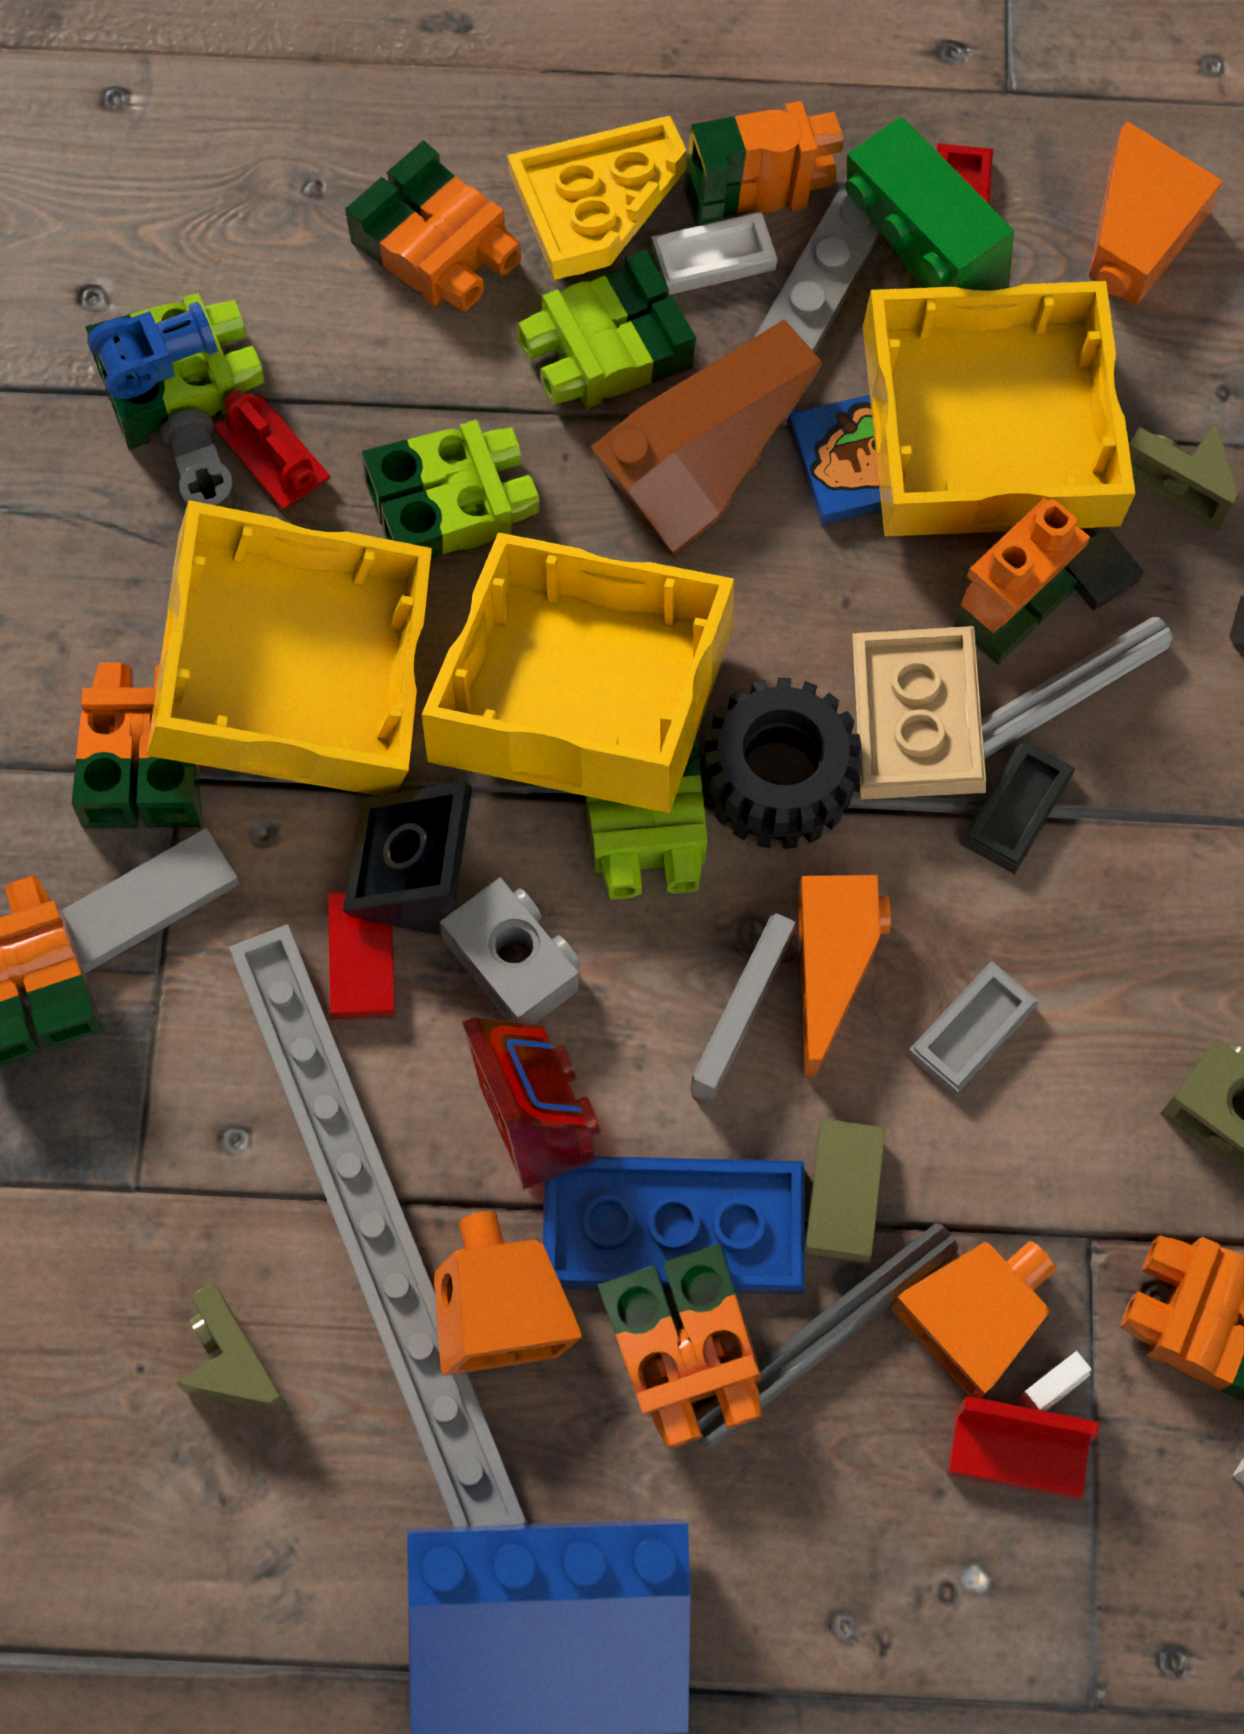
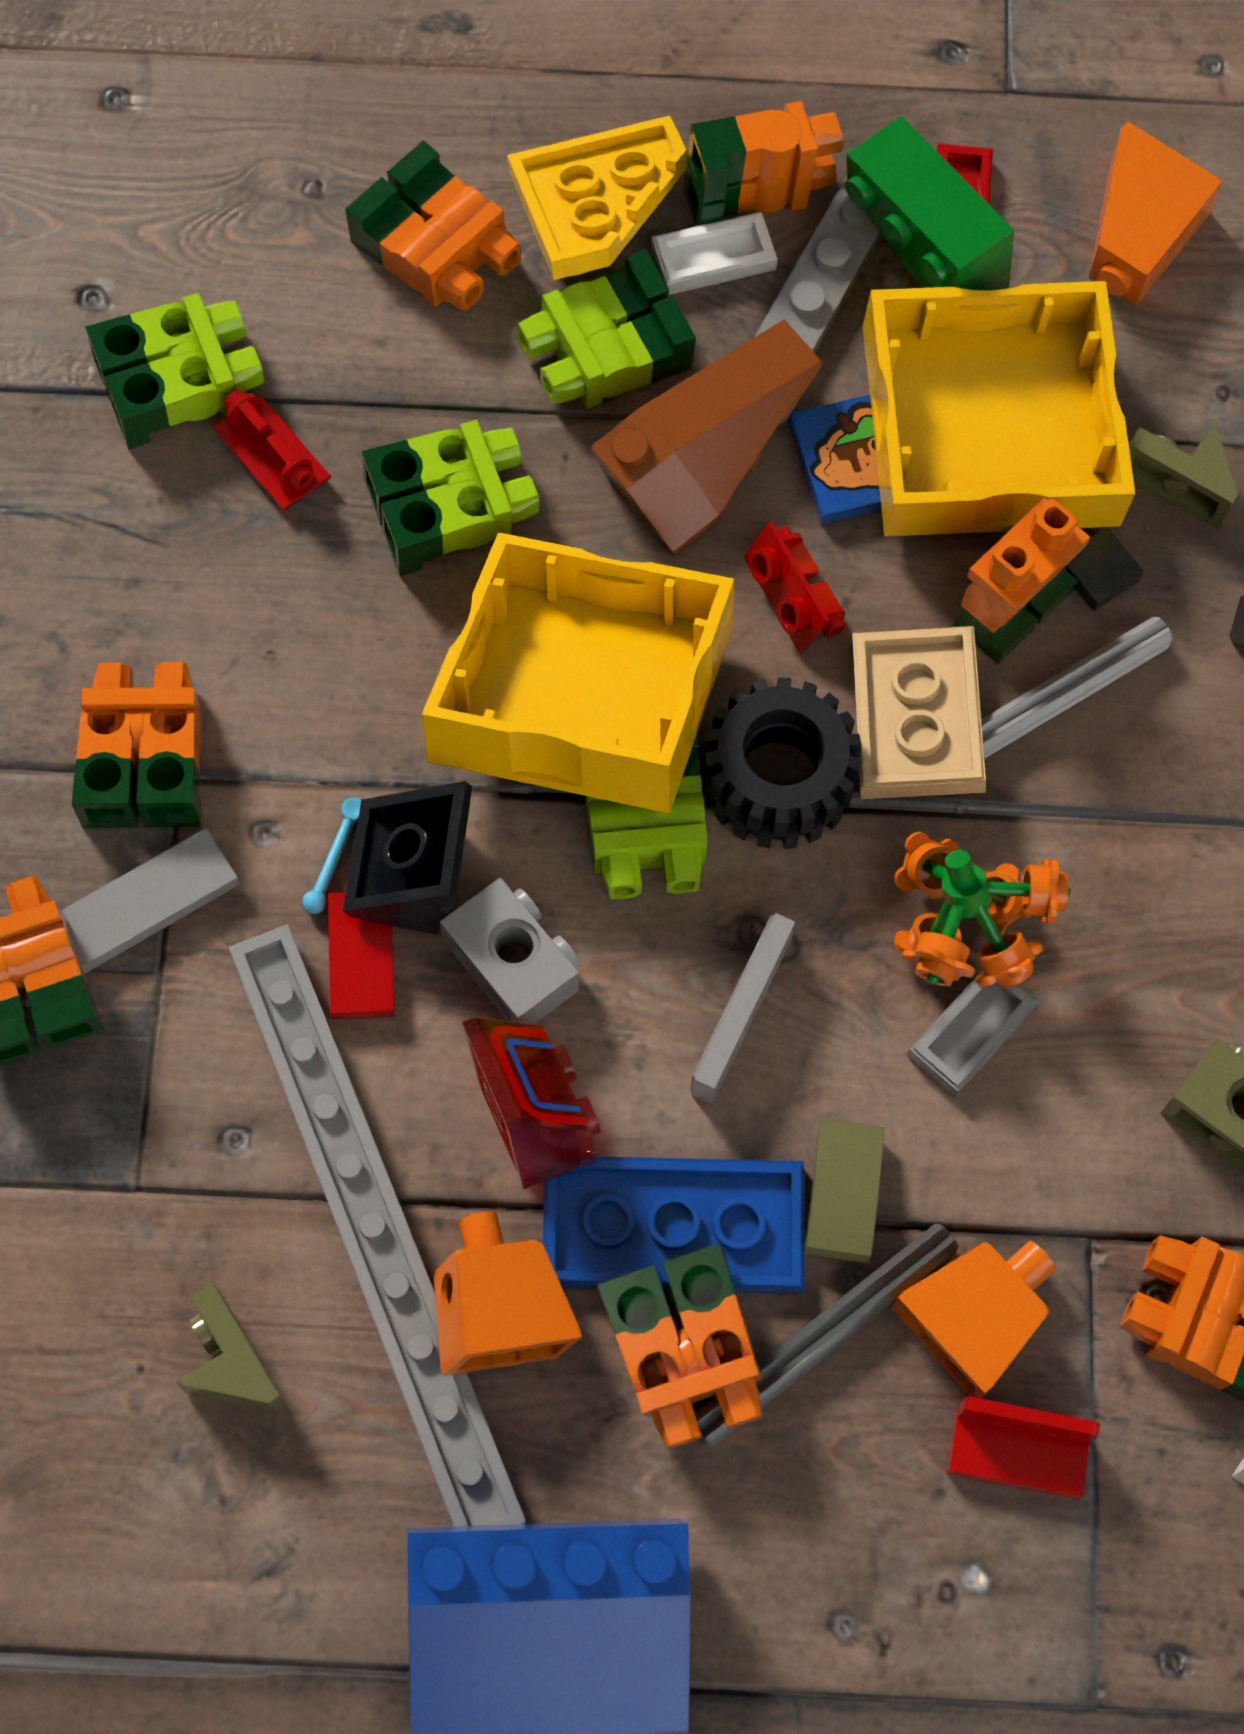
blue connector [87,302,218,399] -> none
yellow tile [147,500,432,796] -> none
dark grey connector [160,410,243,511] -> none
orange slope [797,875,891,1077] -> none
pearl dark grey tile [961,739,1076,874] -> none
white tile [1015,1351,1092,1411] -> none
none -> medium azure hinge [302,797,361,915]
none -> red hinge [744,521,846,654]
none -> orange plant [893,832,1071,988]

